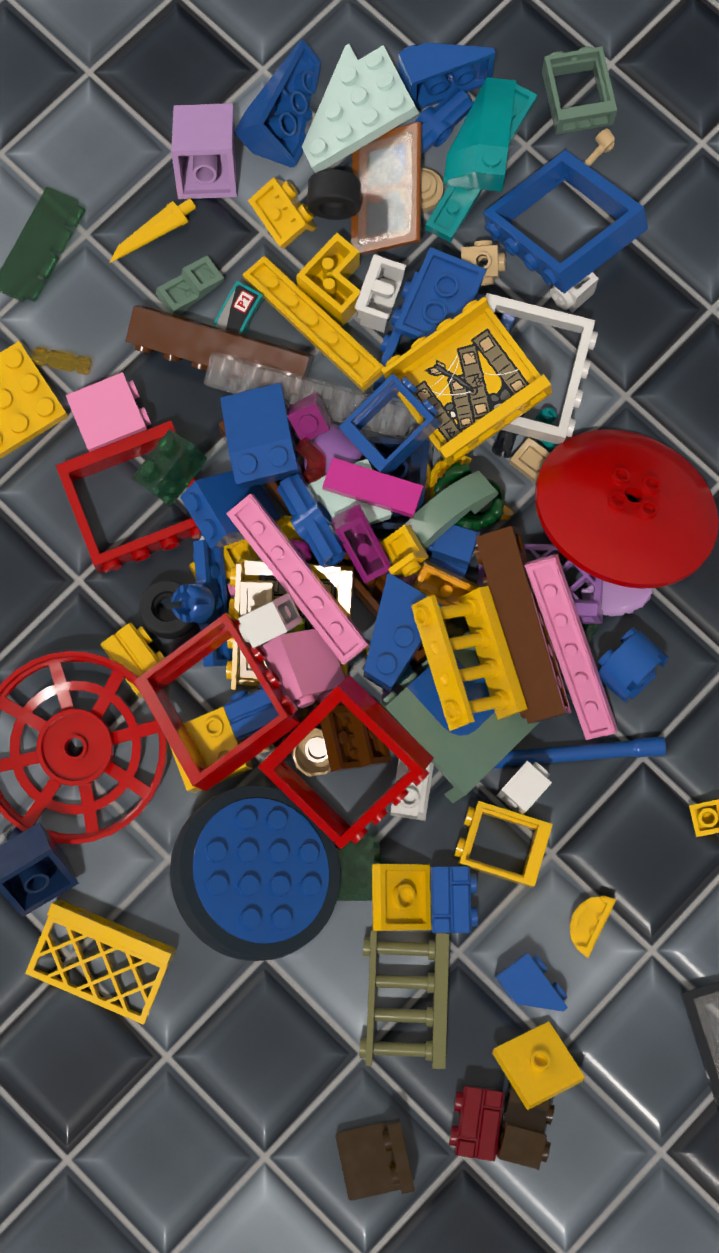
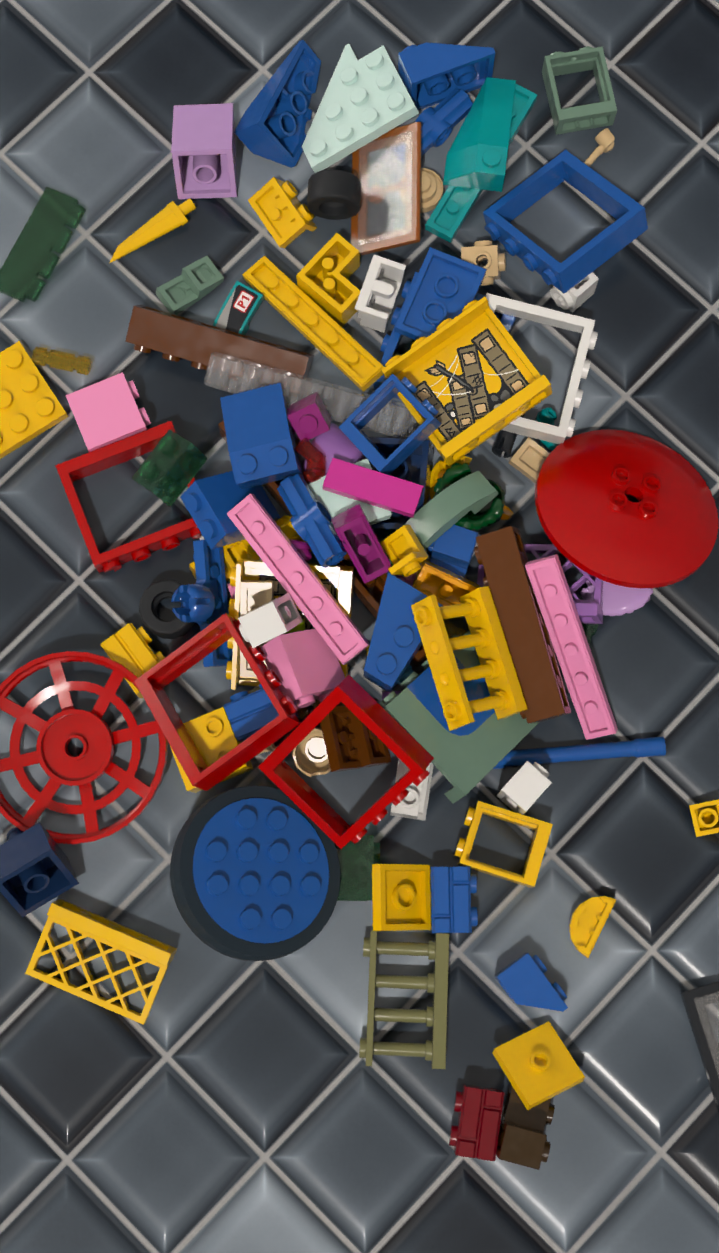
dark brown bracket [336,1118,415,1201] -> none
blue brick [597,627,669,703] -> none

